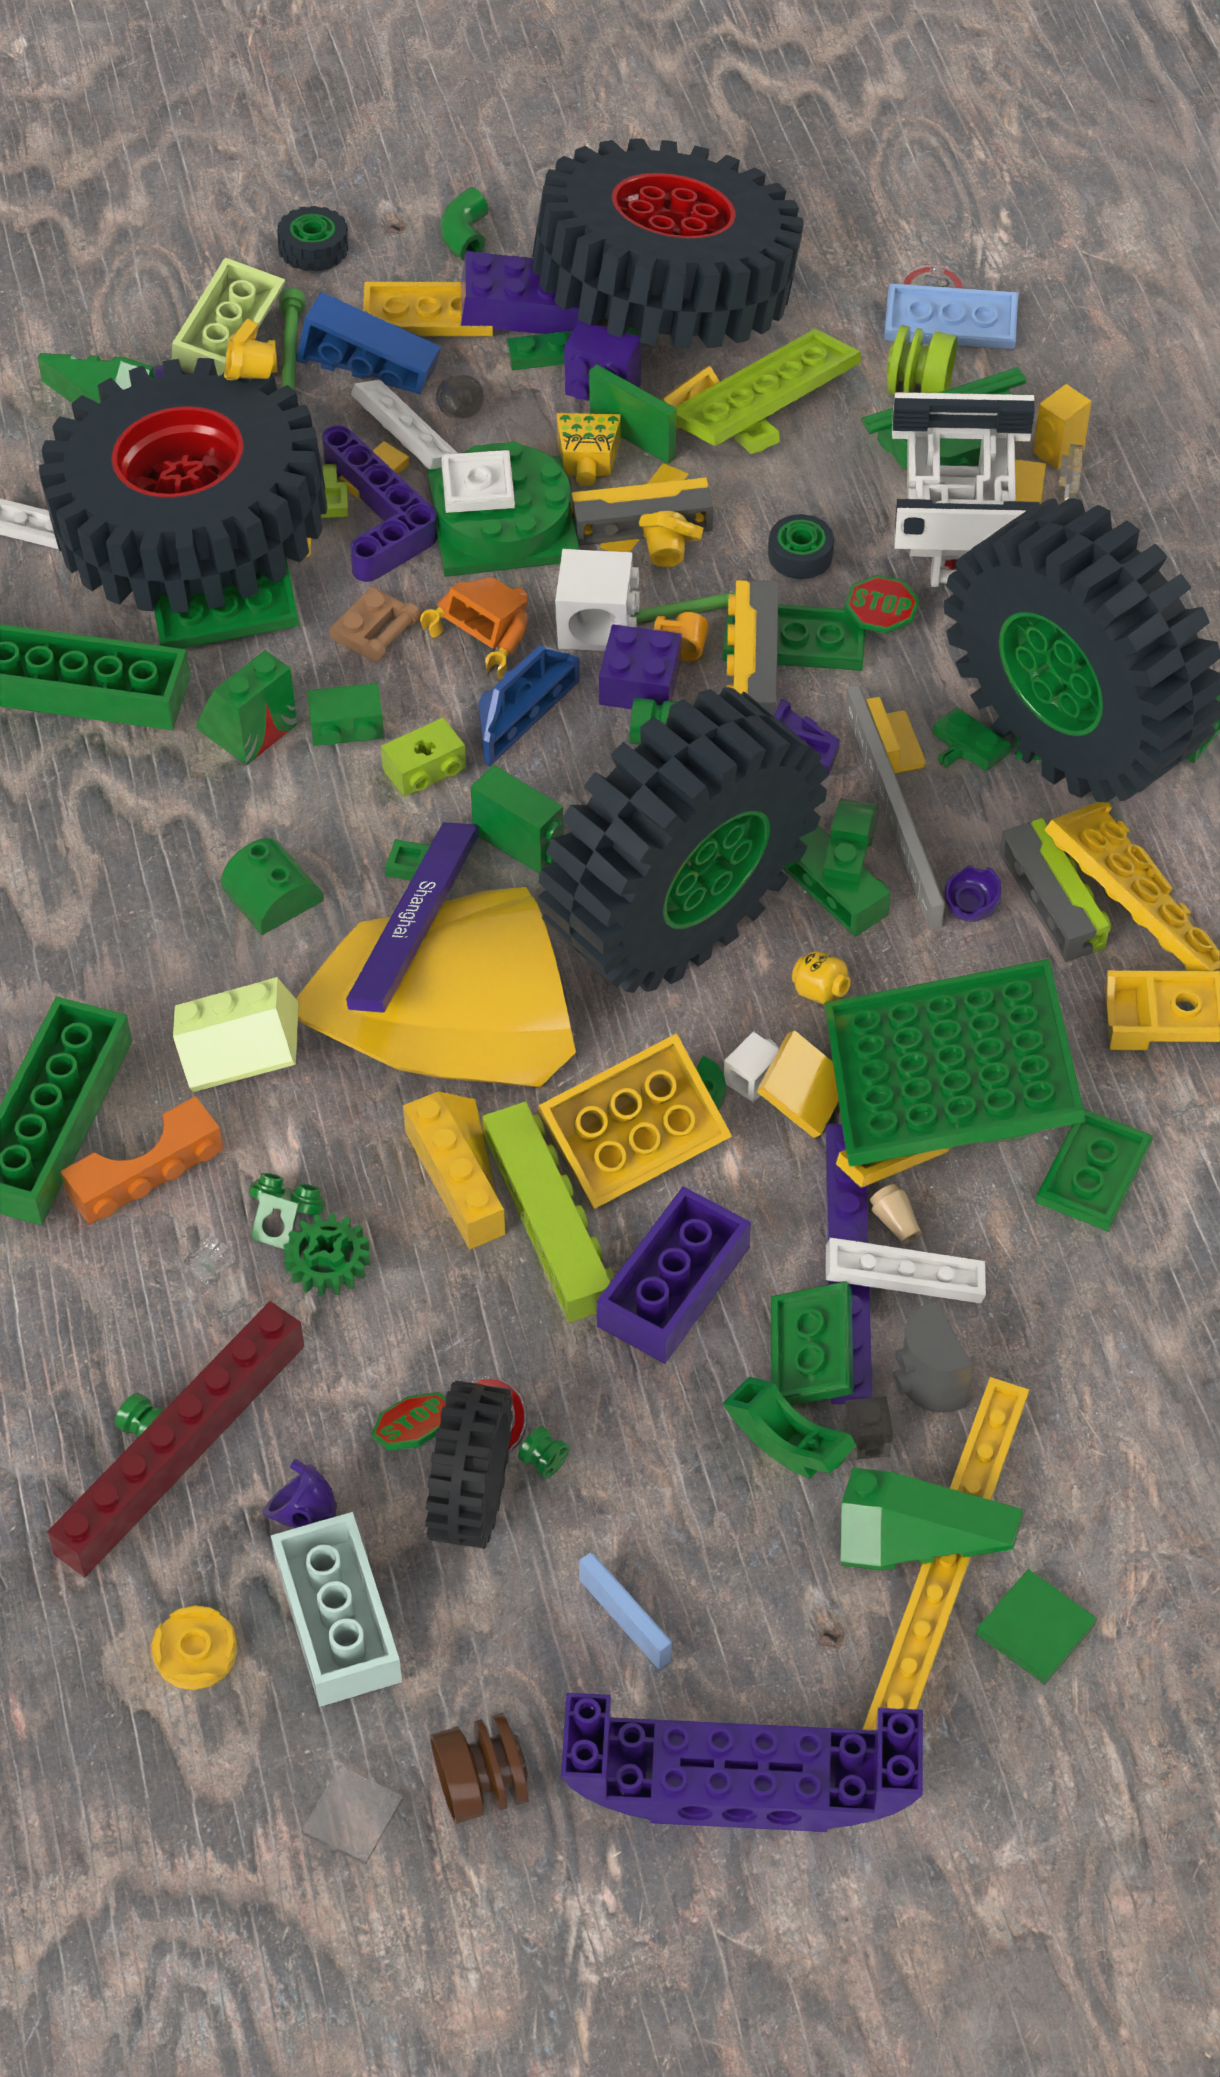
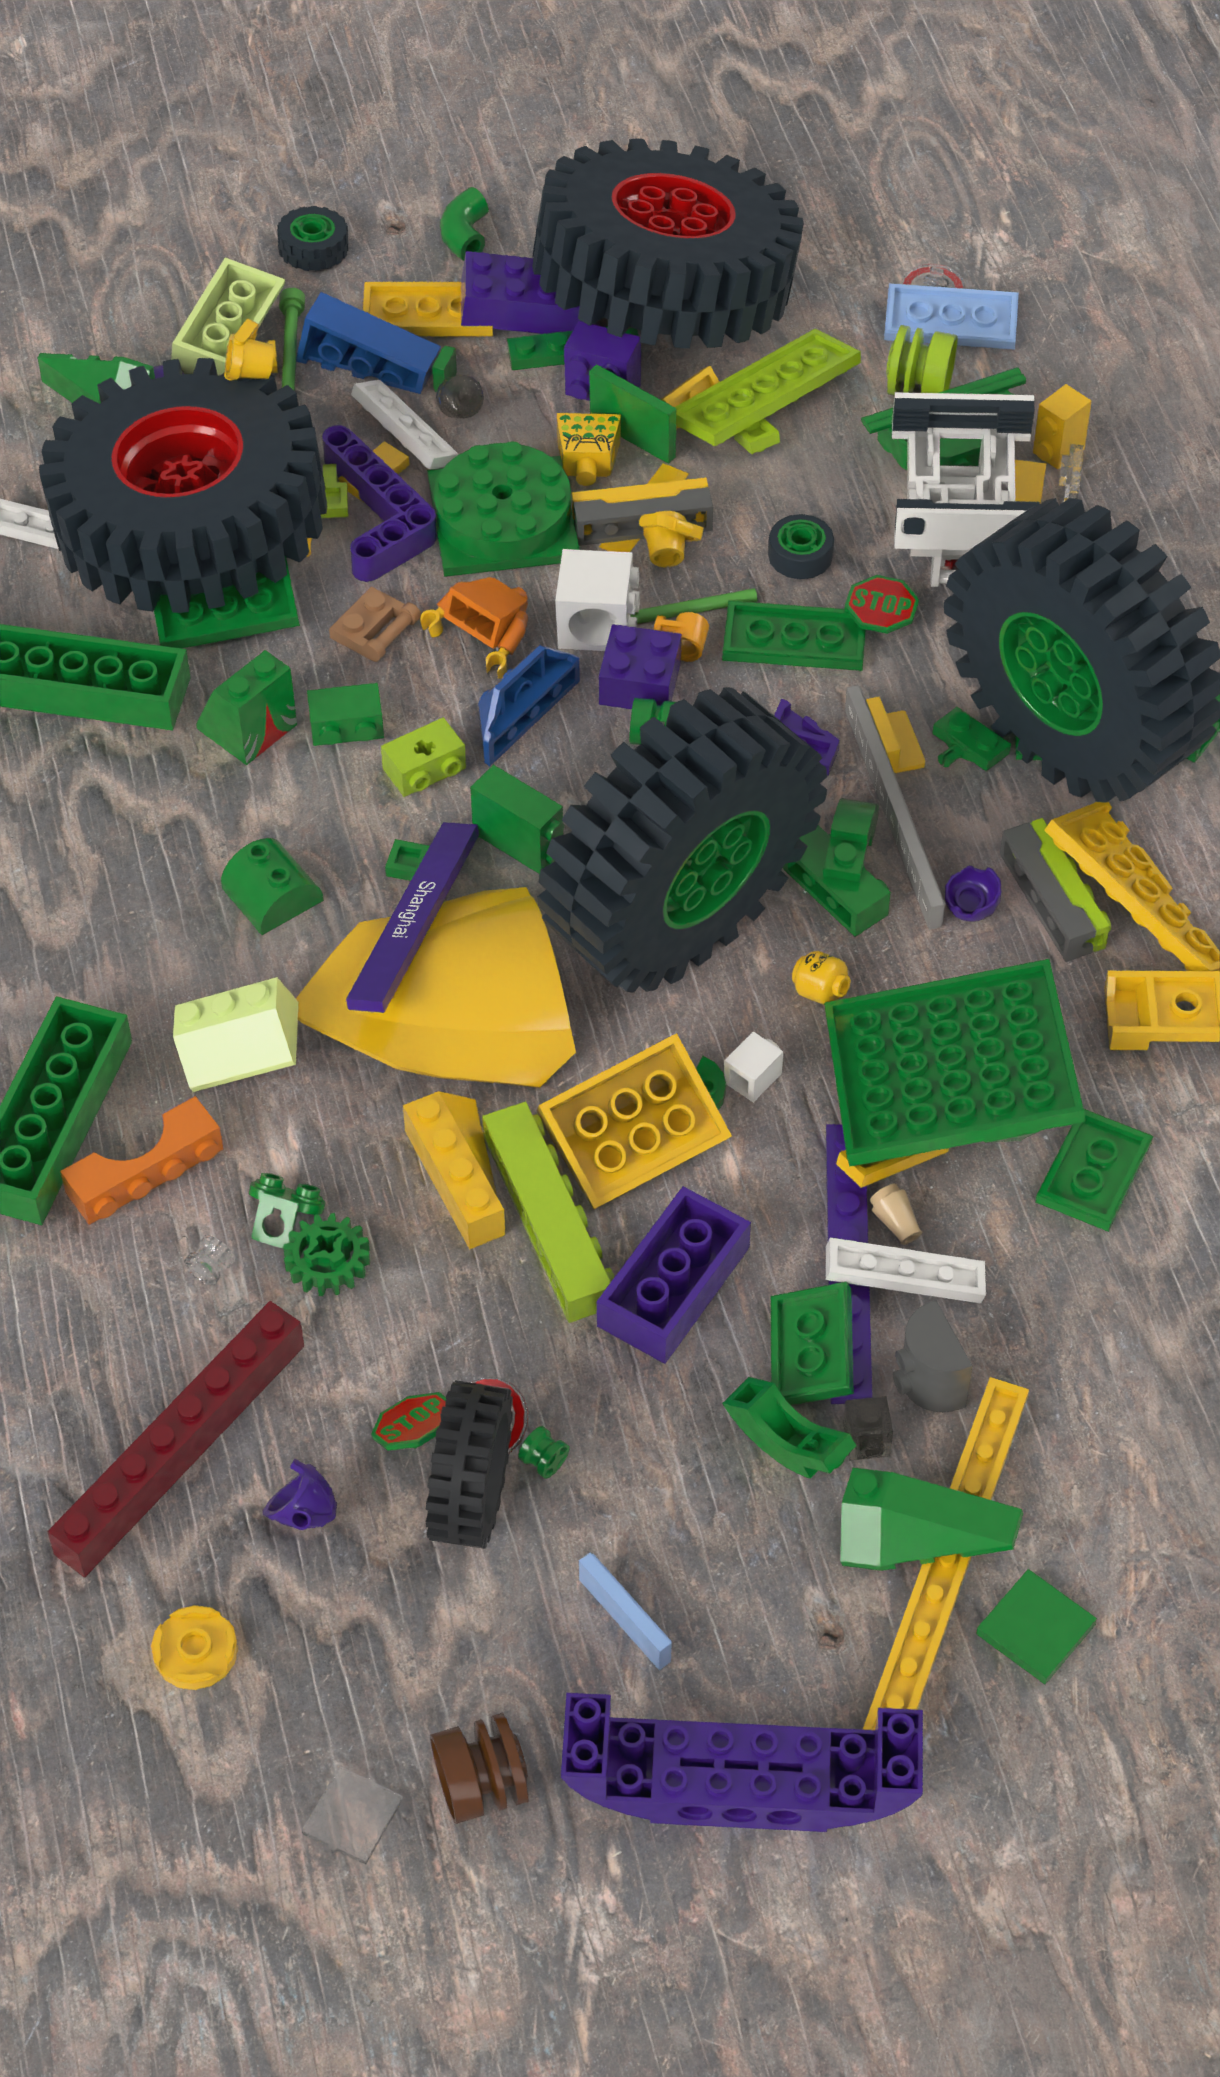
green wheel [115,1392,164,1438] -> none
light aqua brick [271,1512,402,1707] -> none
white tile [441,450,515,513] -> none
piece [727,580,778,715] -> none
yellow tile [756,1030,839,1138] -> none
none -> green tile [432,345,457,394]

